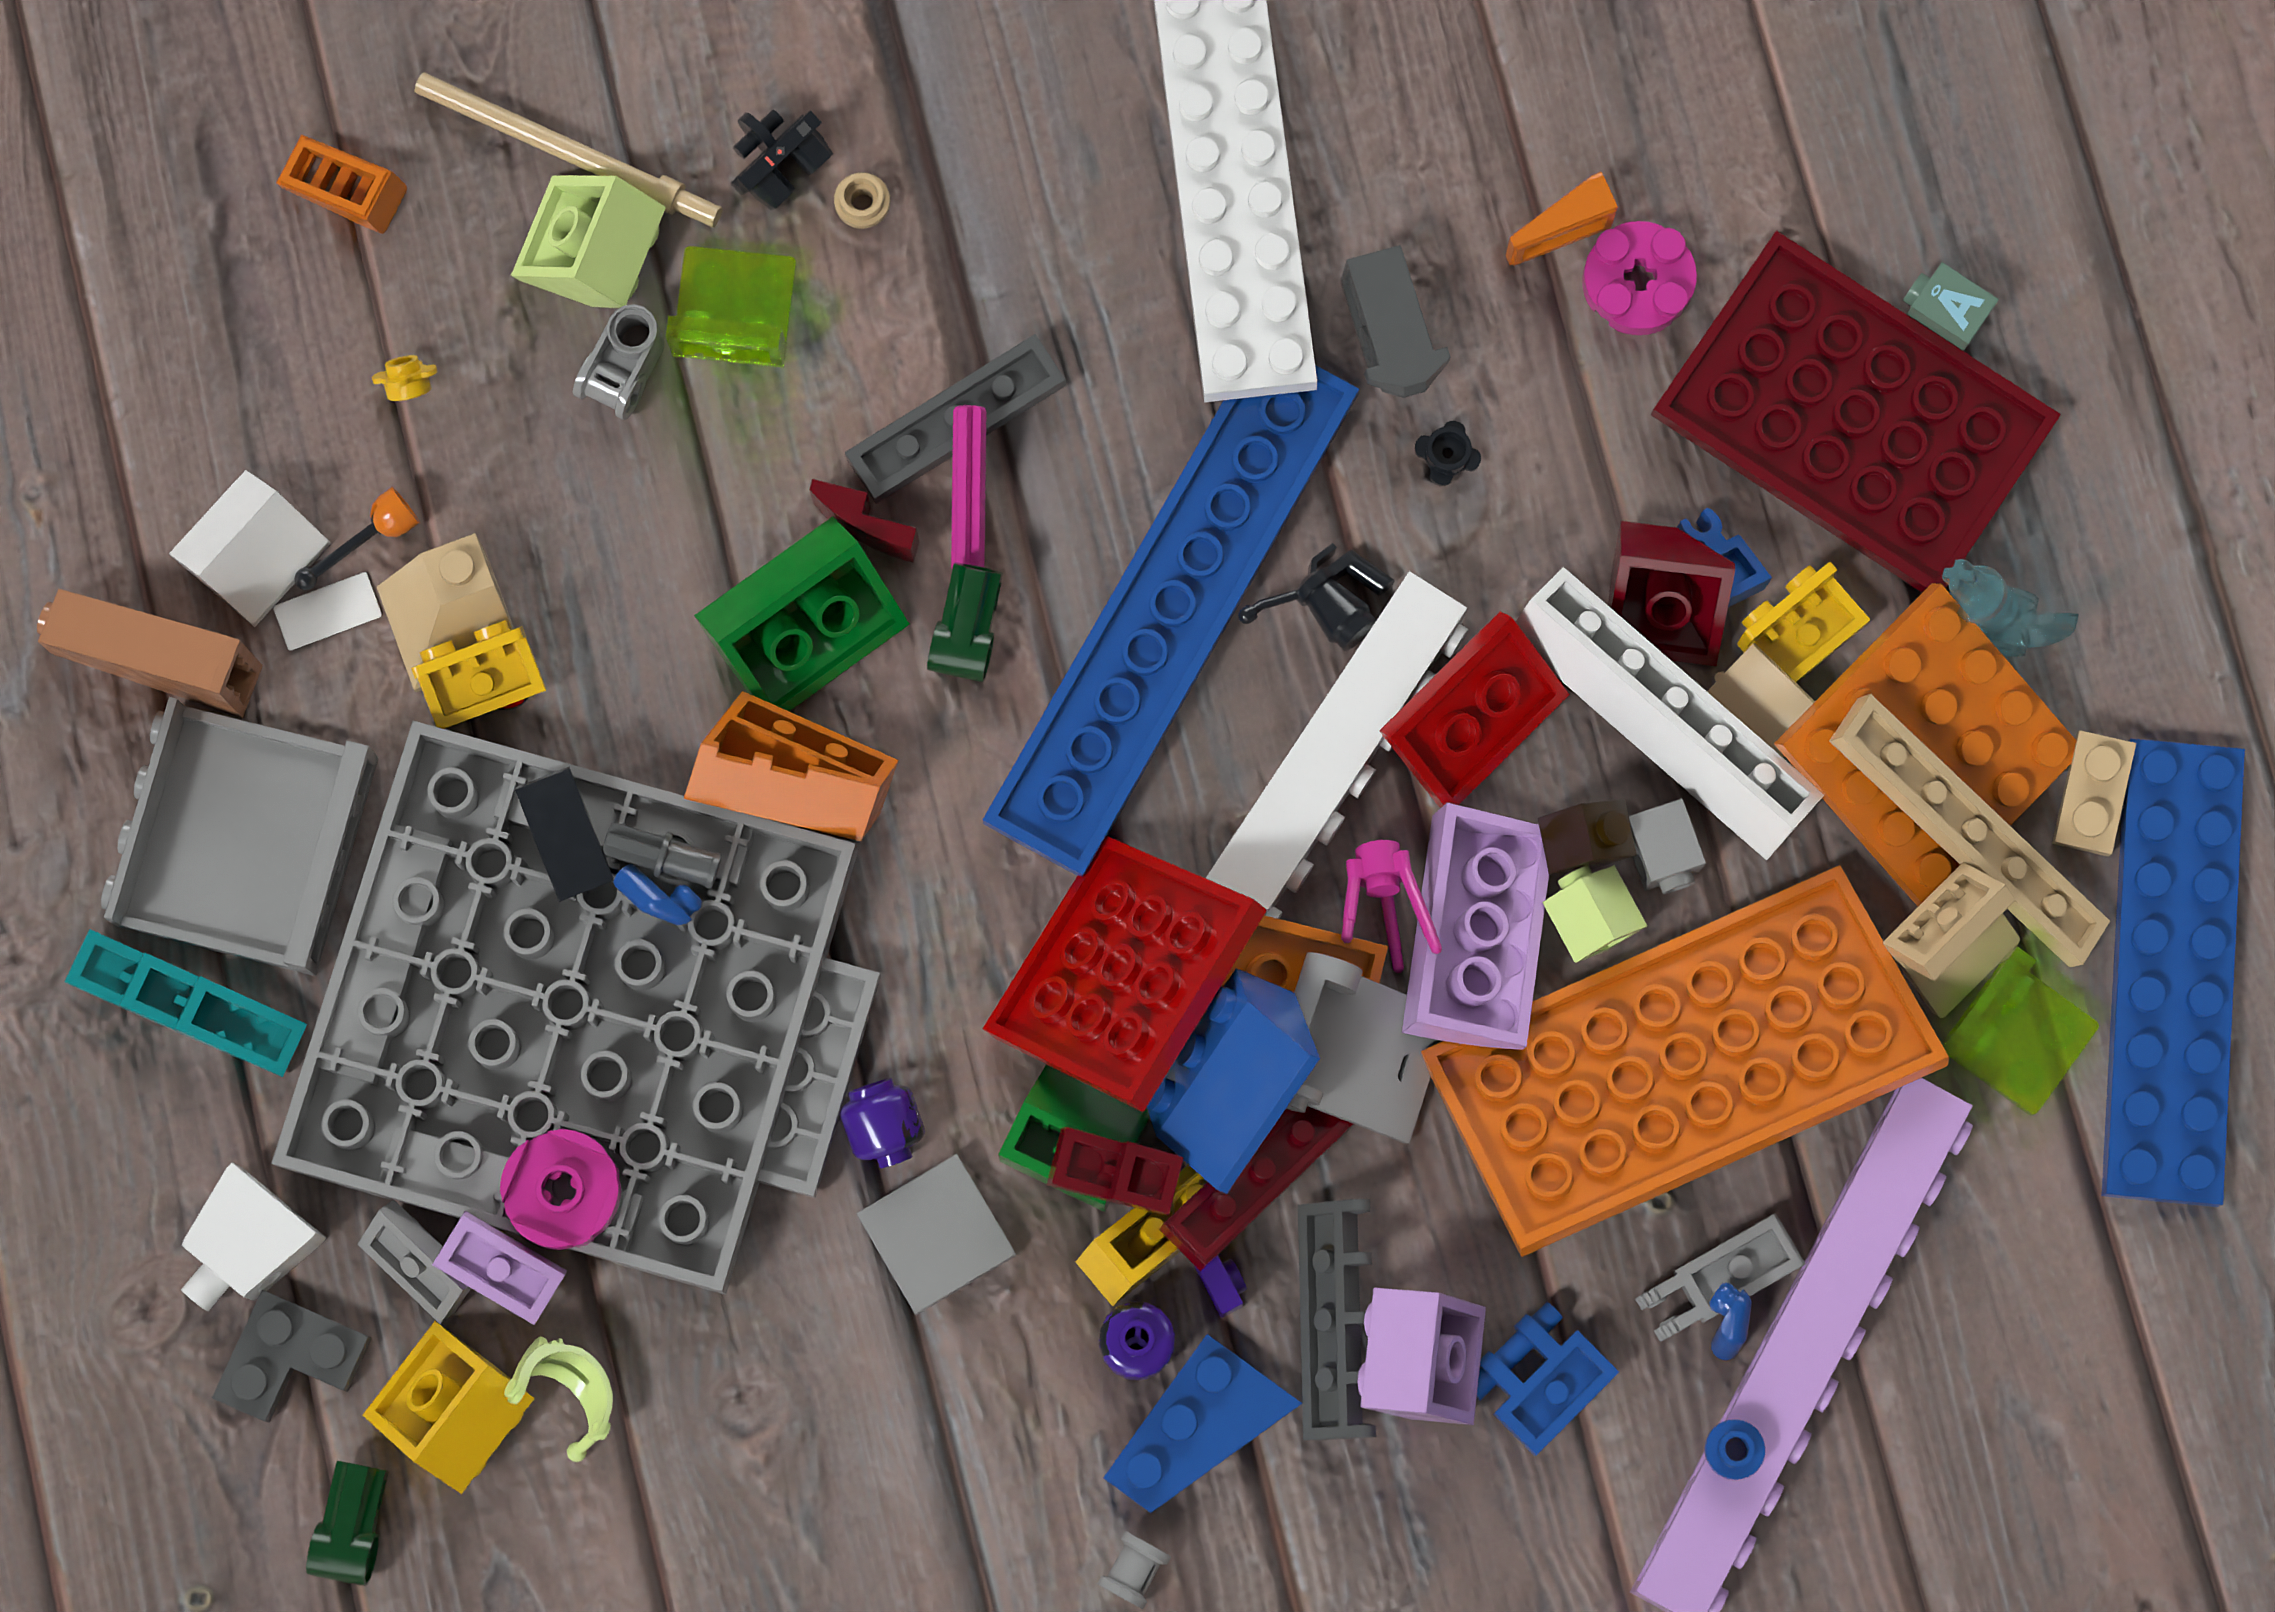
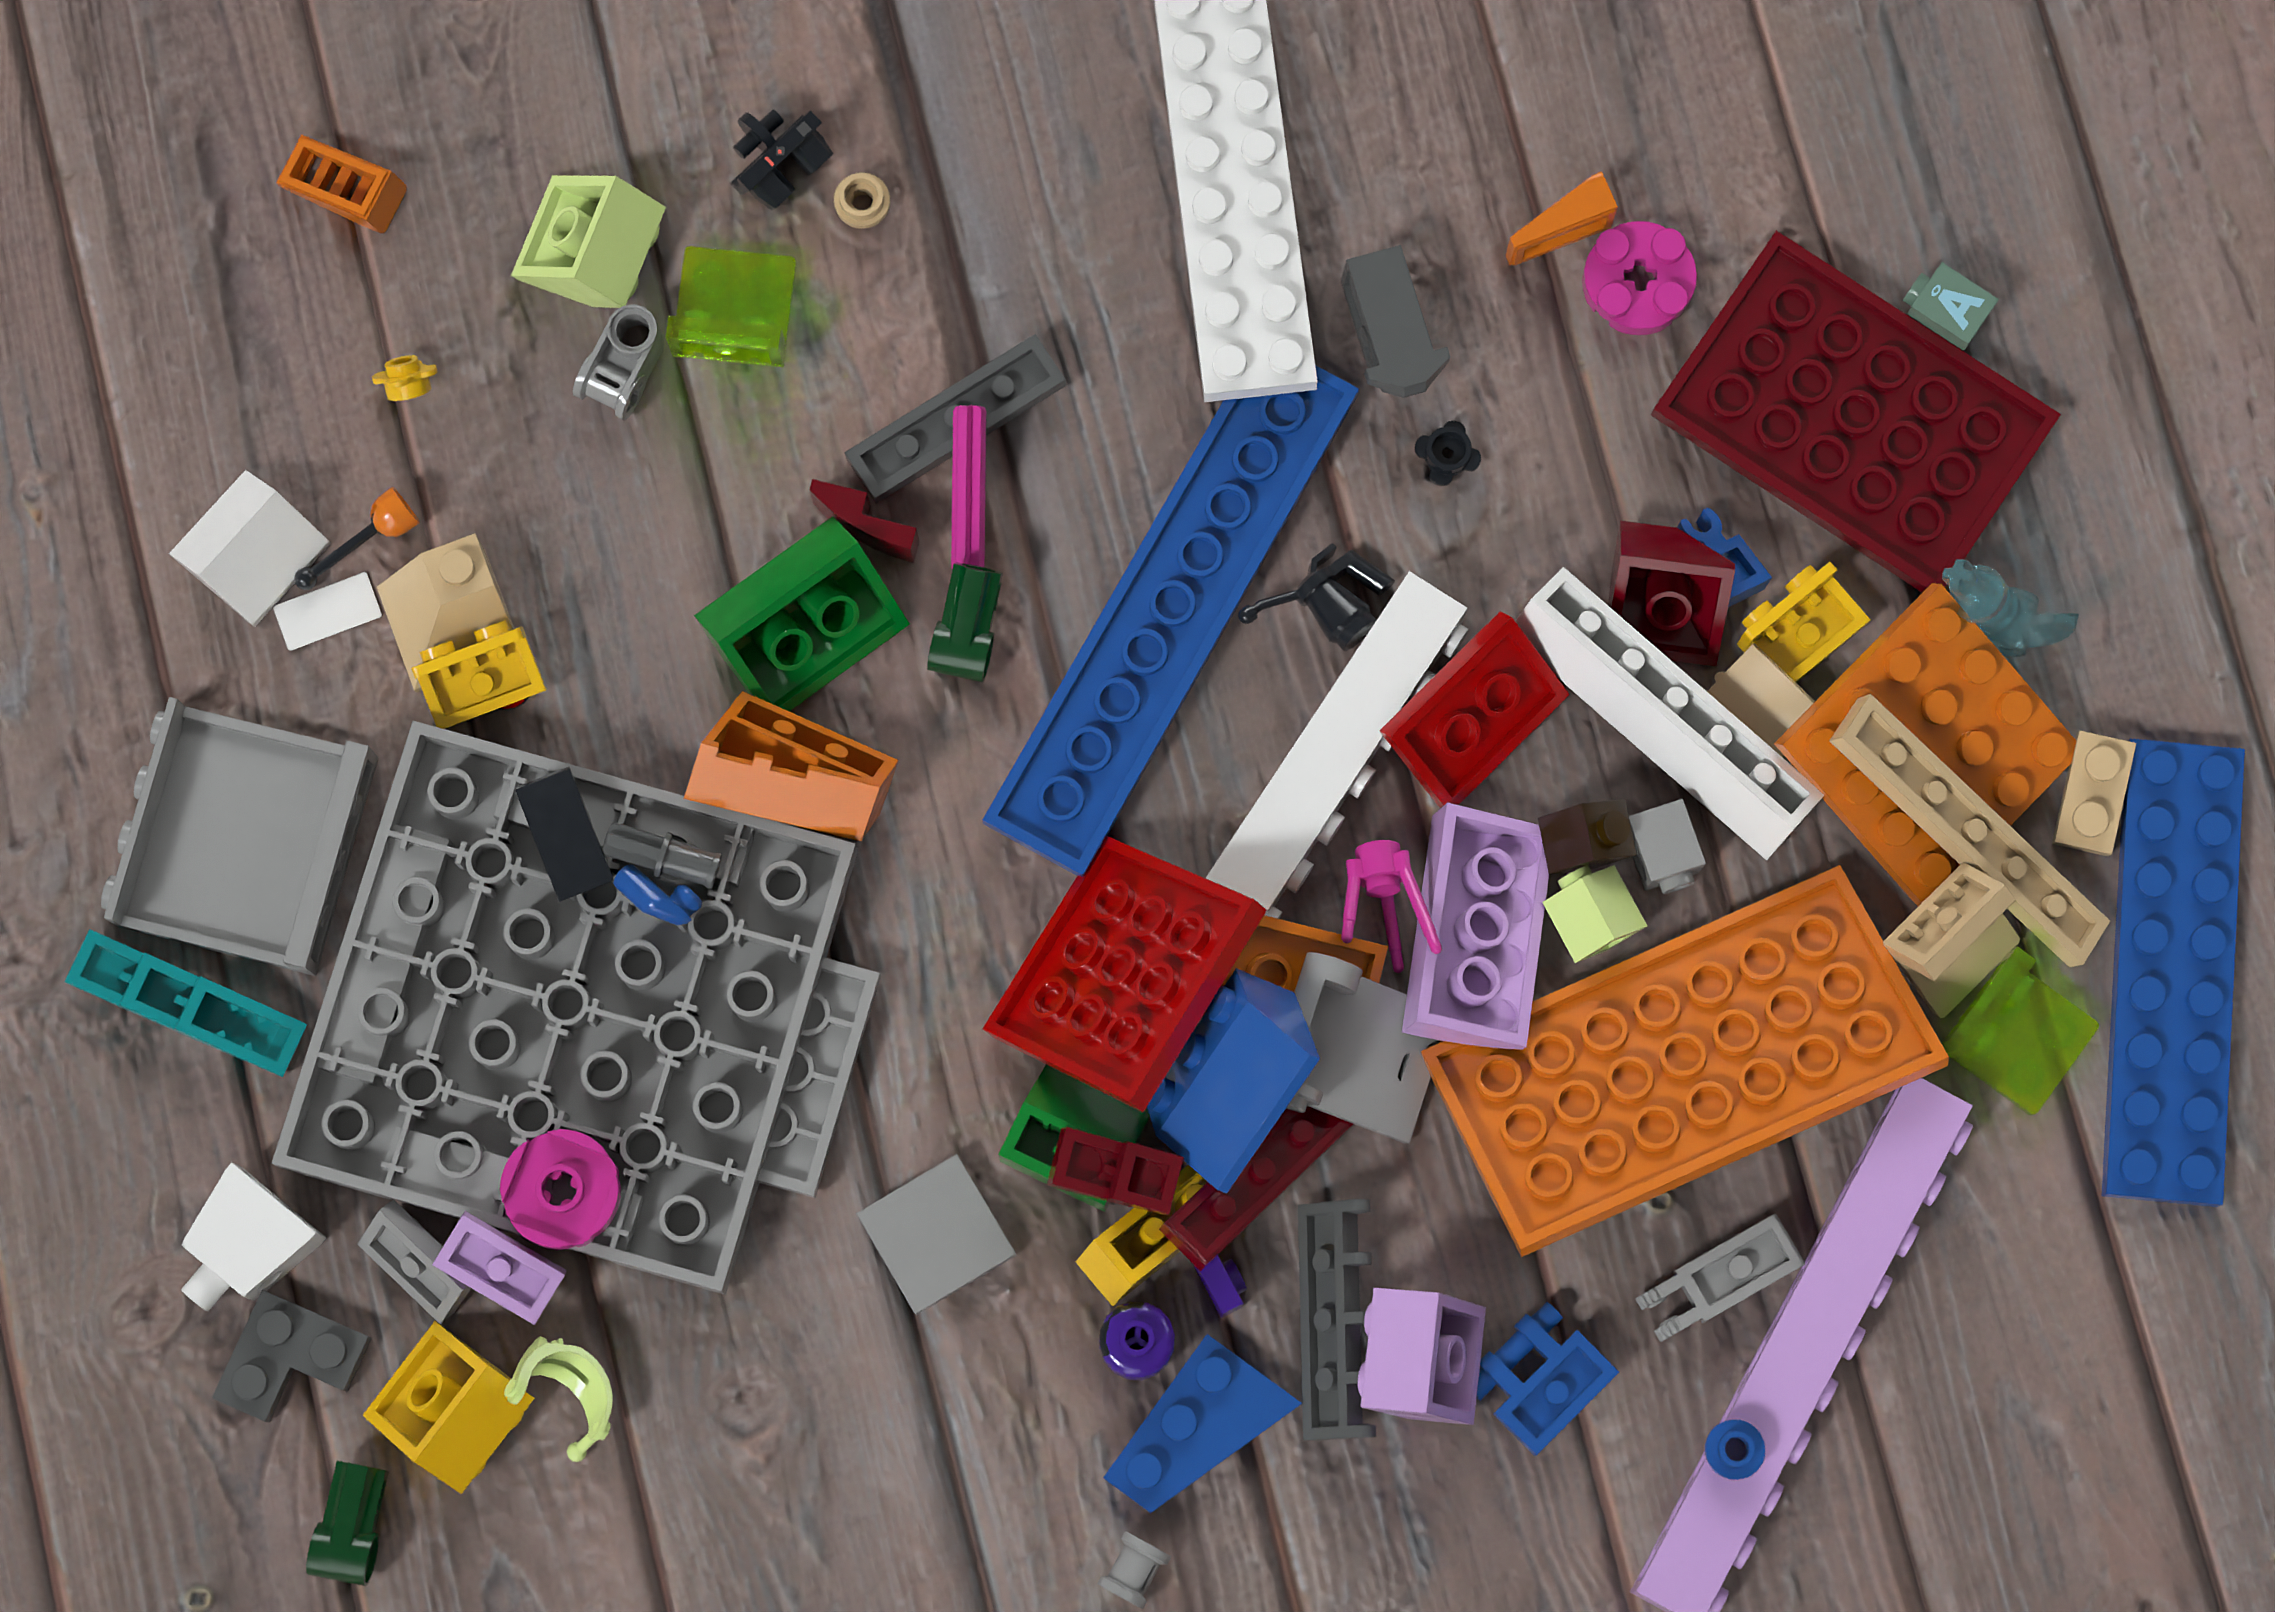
nougat slope [37,589,263,718] -> none
tan bar [415,73,723,228] -> none
dark purple head [840,1078,925,1168] -> none
blue arm [1709,1282,1752,1360] -> none

